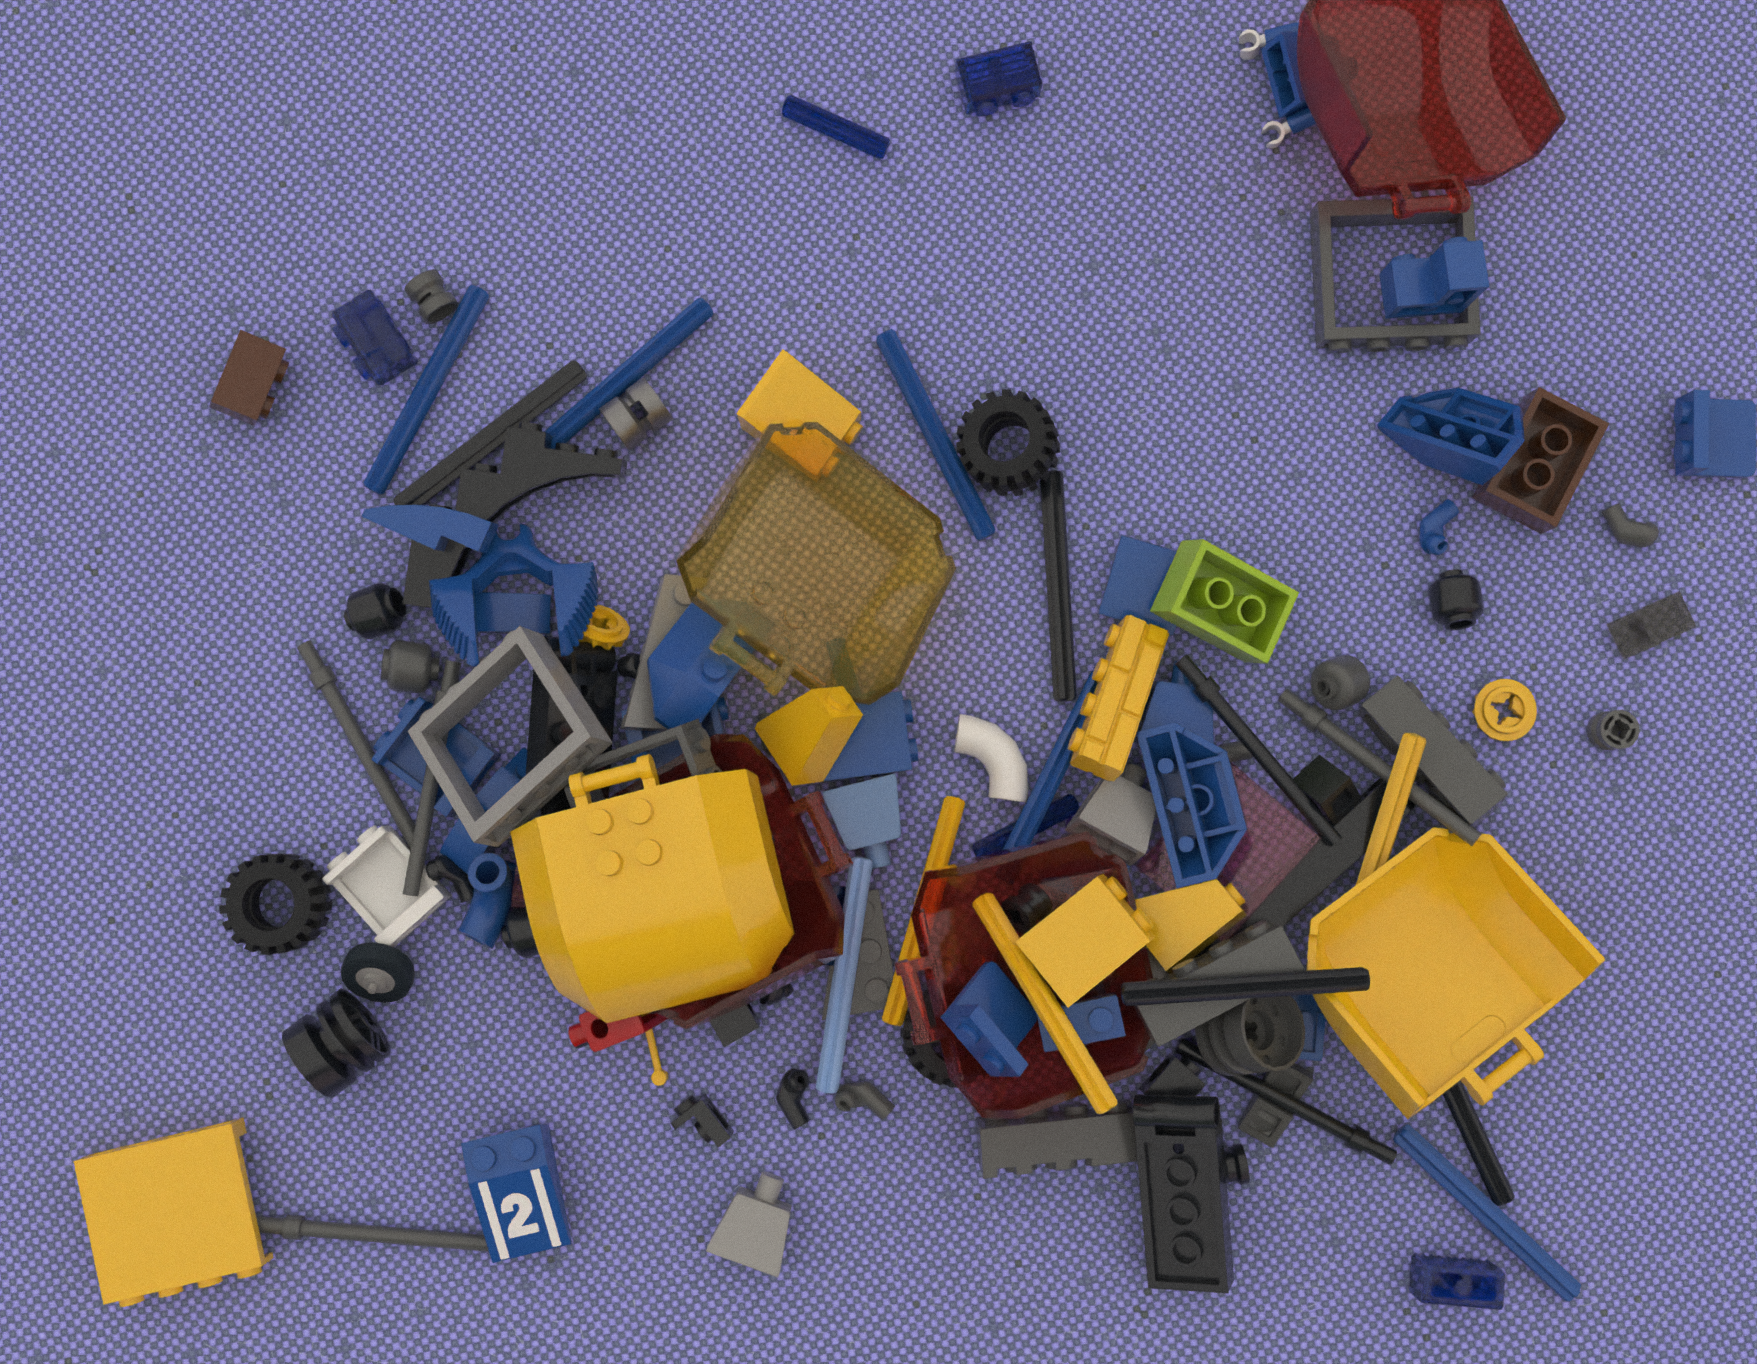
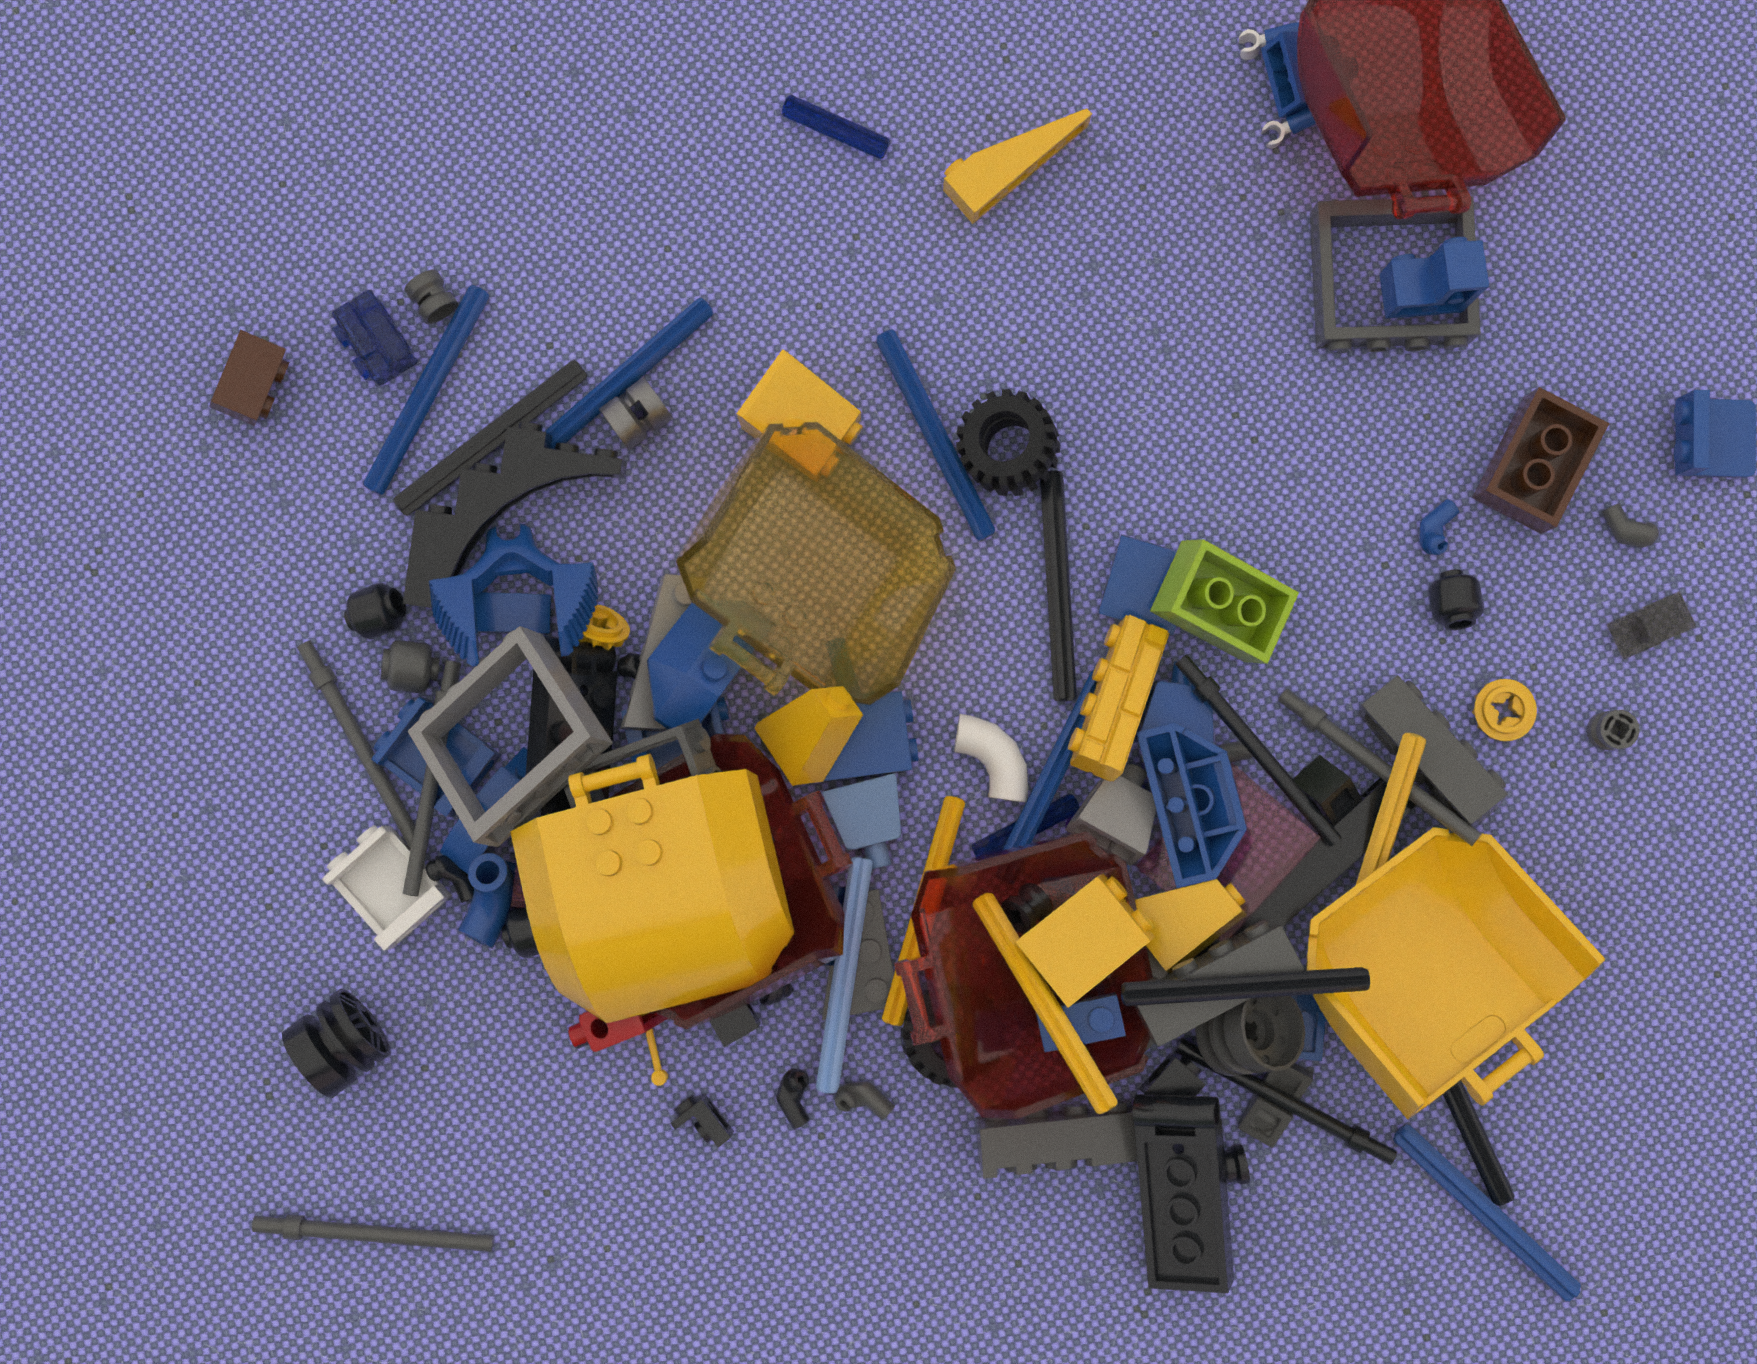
yellow panel [73,1117,274,1307] -> none
black tyre [219,853,332,955] -> none
black wheel [341,942,415,1003] -> none
blue slope [361,505,499,553] -> none
blue slope [461,1124,572,1263] -> none
light grey torso [706,1171,792,1277] -> none
blue bracket [941,962,1037,1077] -> none
clear blue brick [955,41,1042,117] -> none
dark grey head [1310,655,1370,710] -> none
blue wedge [1377,387,1525,485] -> none
clear blue brick [1409,1252,1505,1310] -> none
none -> yellow slope [943,108,1092,224]

